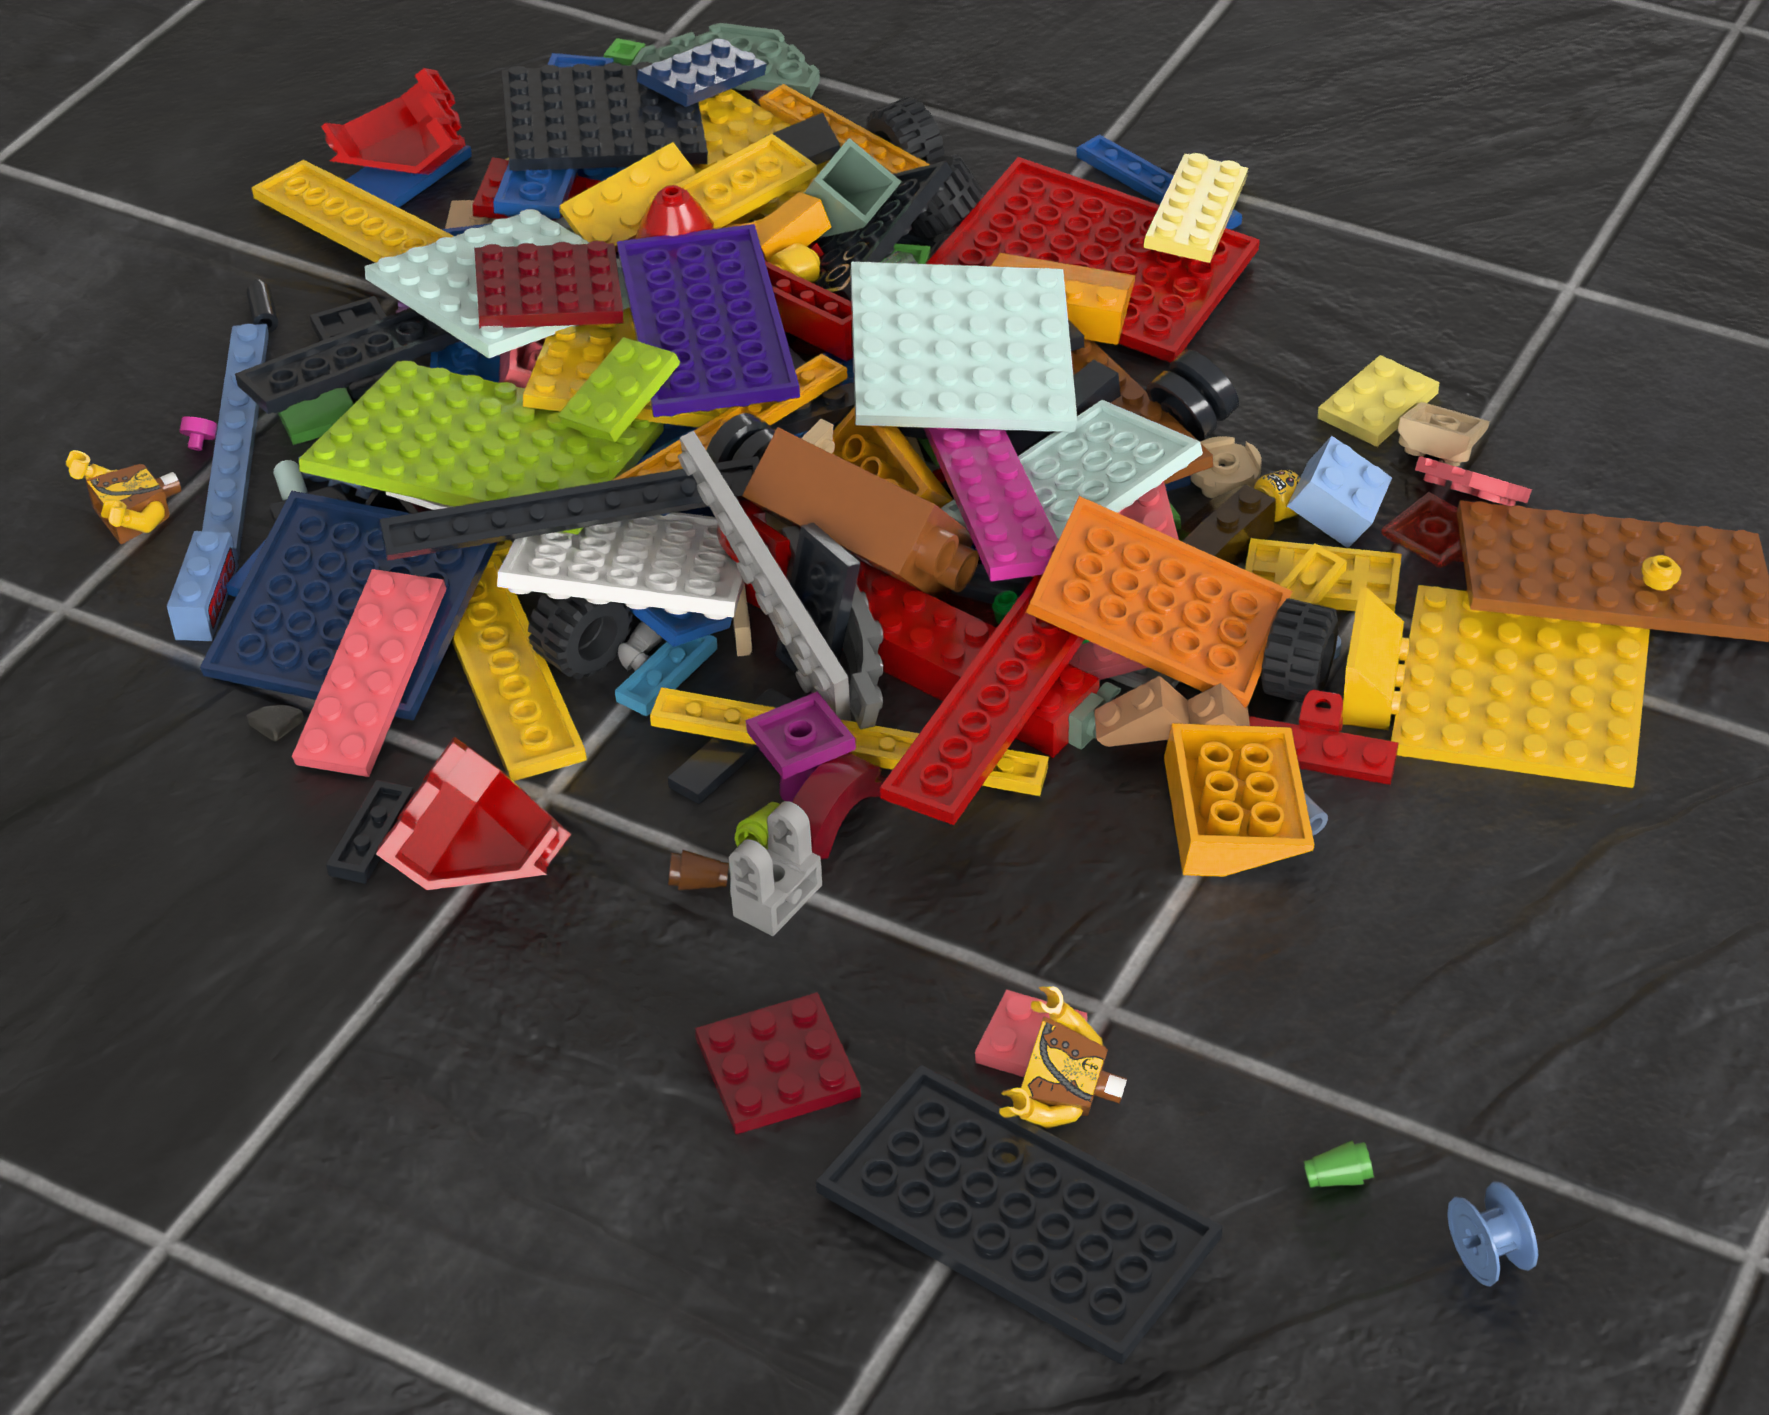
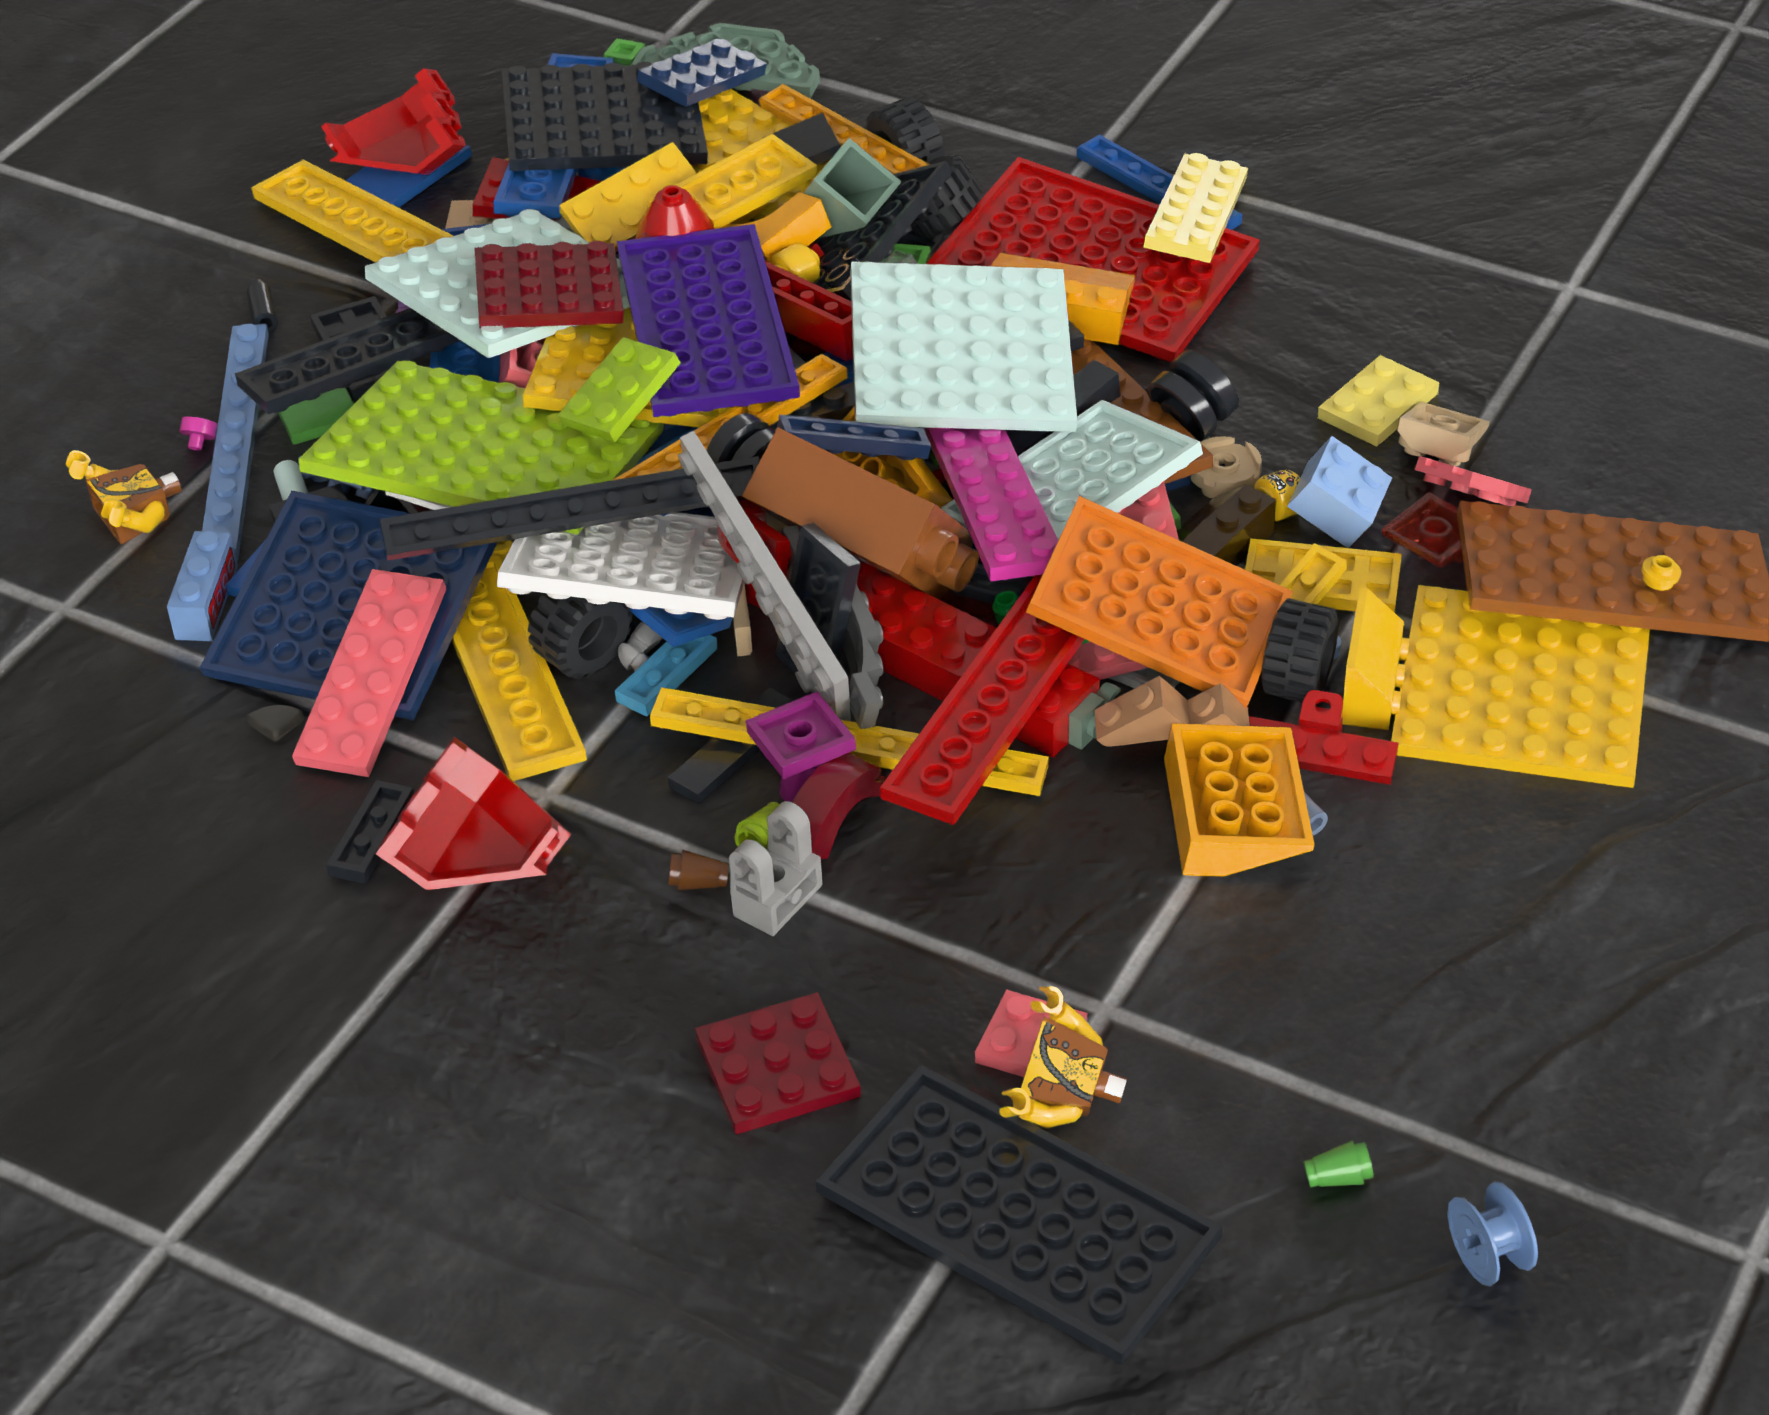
none -> dark blue plate [777,414,931,460]

